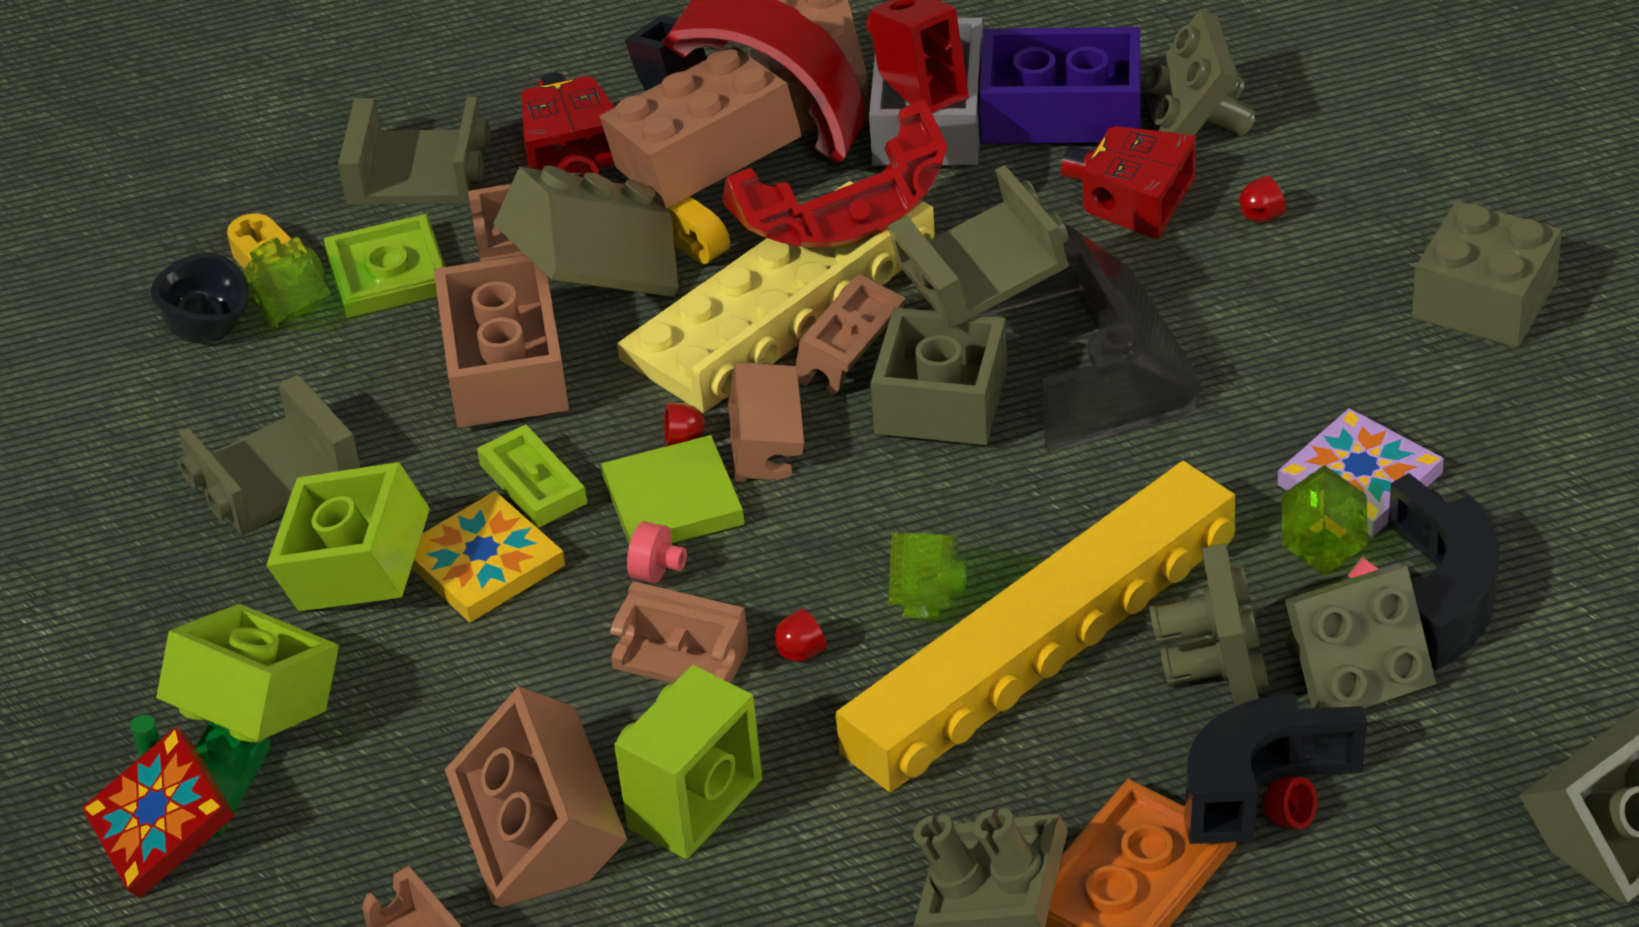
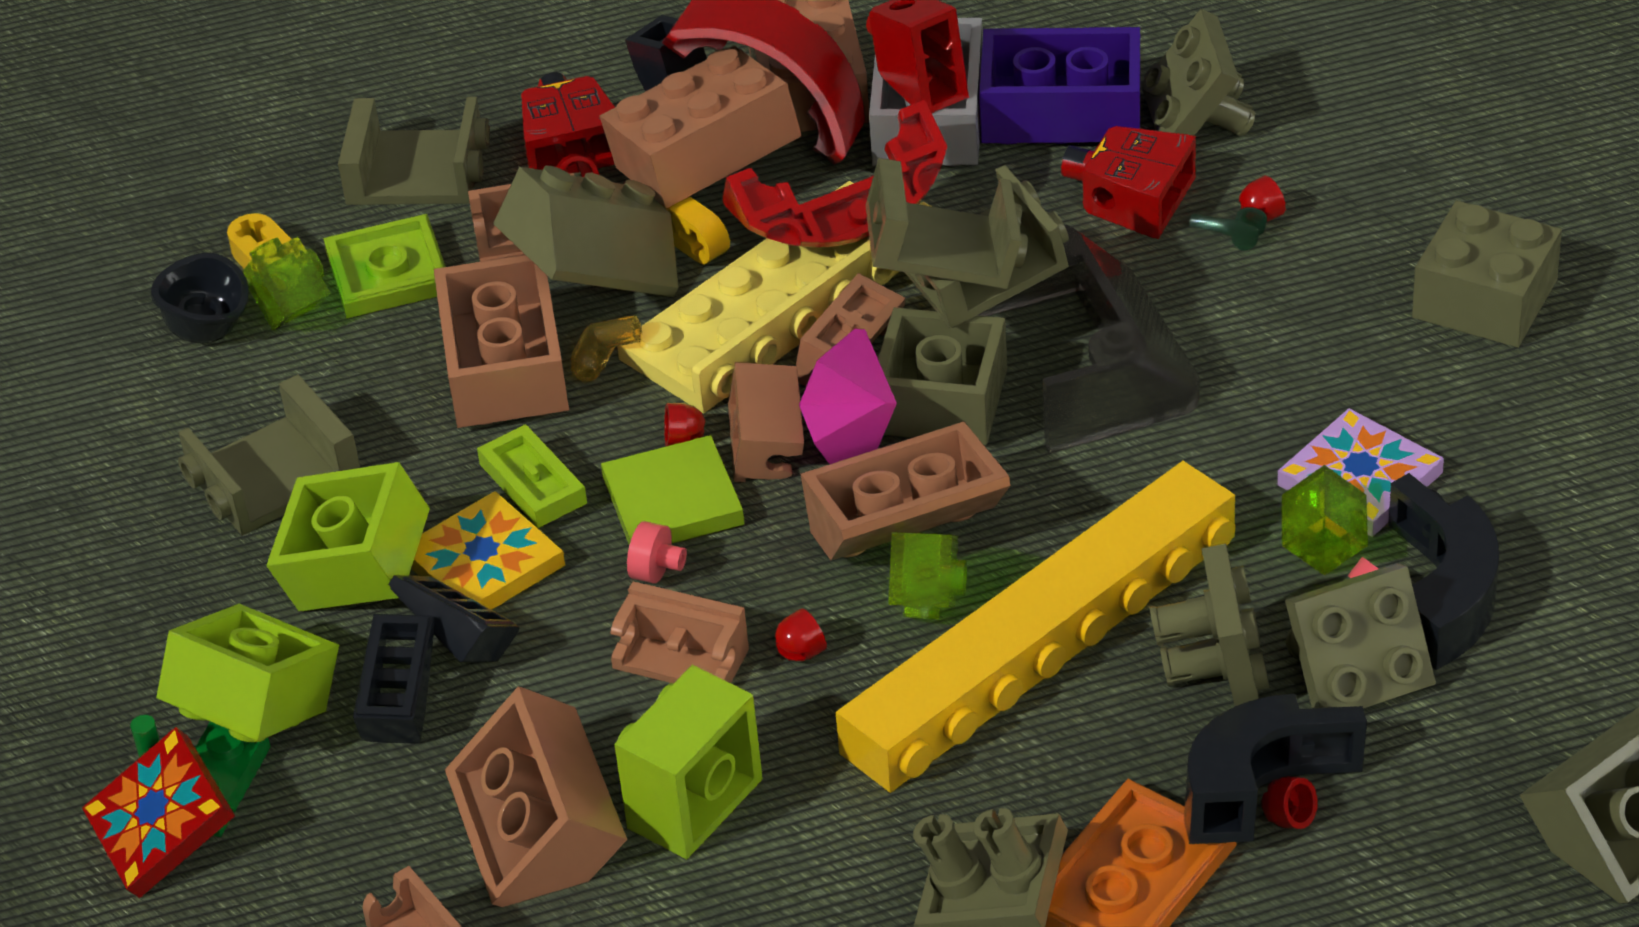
none -> black slope [353,614,435,744]
none -> black slope [388,575,520,662]
none -> clear yellow arm [571,315,642,382]
none -> dark pink slope [799,329,897,464]
none -> nougat slope [801,422,1010,561]
none -> olive panel [865,158,1028,289]
none -> clear green hand [1190,207,1267,250]

